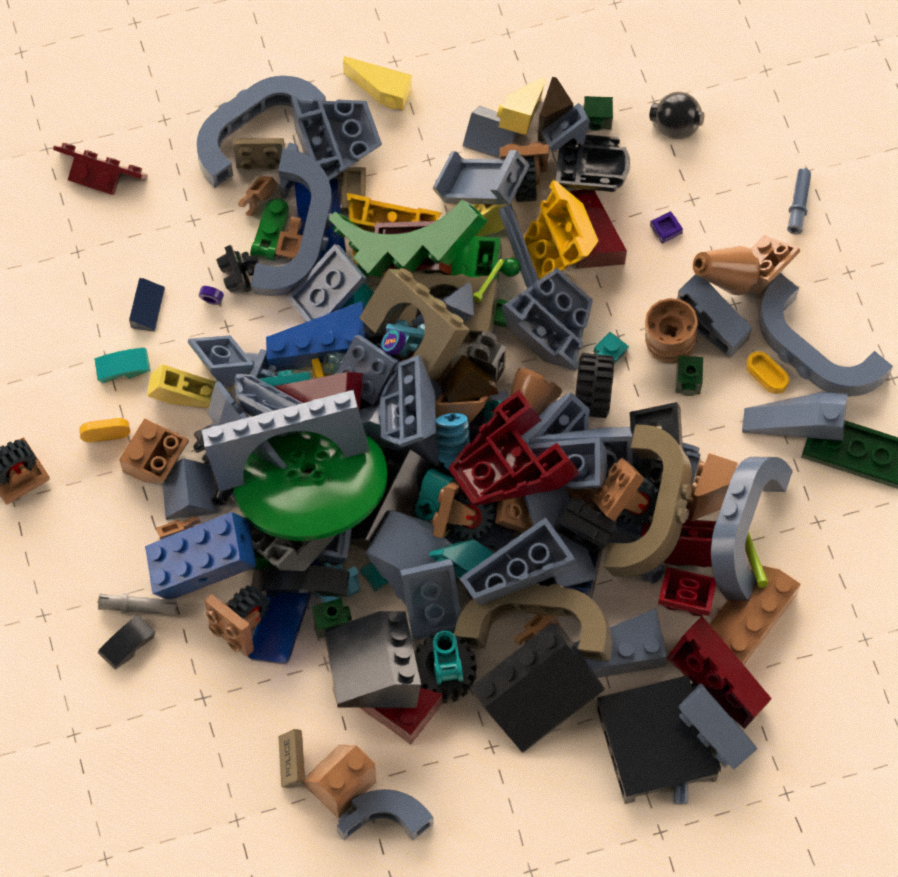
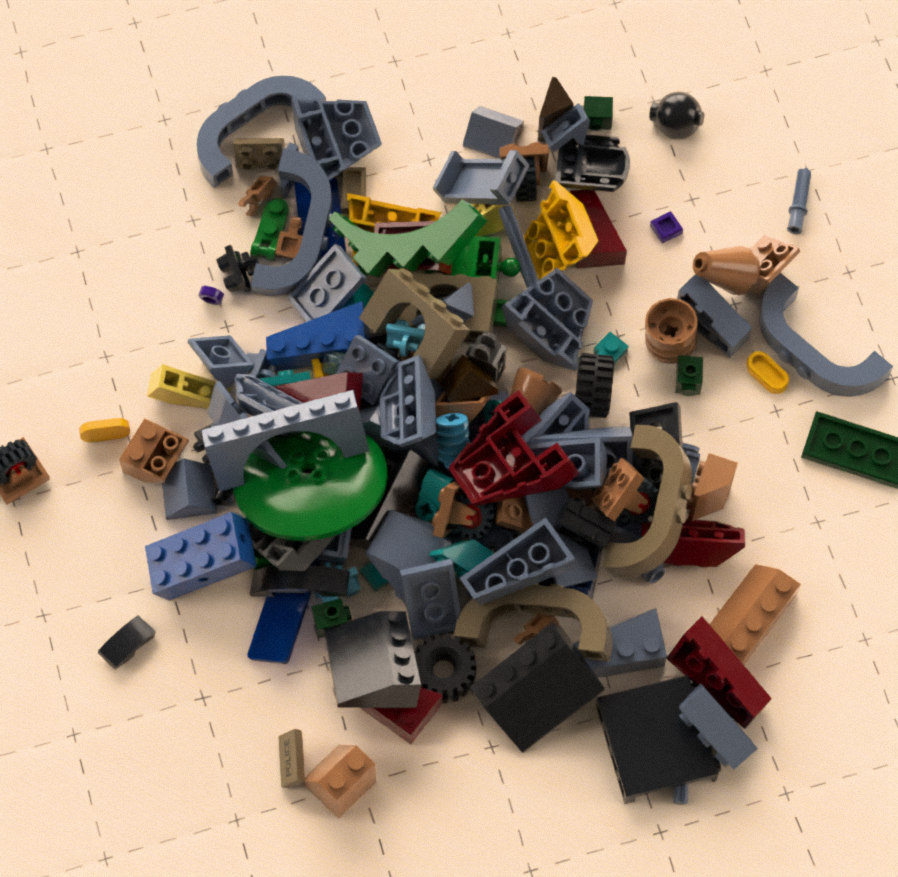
dark red bracket [53,142,148,195] -> none
teal slope [94,347,151,384] -> none
light grey pin [98,593,177,616] -> none
dark blue slope [129,277,165,332] -> none
medium nougat plate [156,516,201,540] -> none
medium nougat plate [205,585,270,657] -> none
sand blue arch [337,789,434,840] -> none
light yellow slope [343,56,412,110] -> none
dark purple tile [381,328,406,355] -> none
teal piece [433,631,463,685] -> none
lime piece [473,259,504,303] -> none
light yellow slope [497,77,546,135] -> none
dark red slope [658,566,716,617] -> none
sand blue arch [711,456,793,601] -> none
sand blue wedge [742,392,848,441] -> none
lime bar [745,531,768,588] -> none

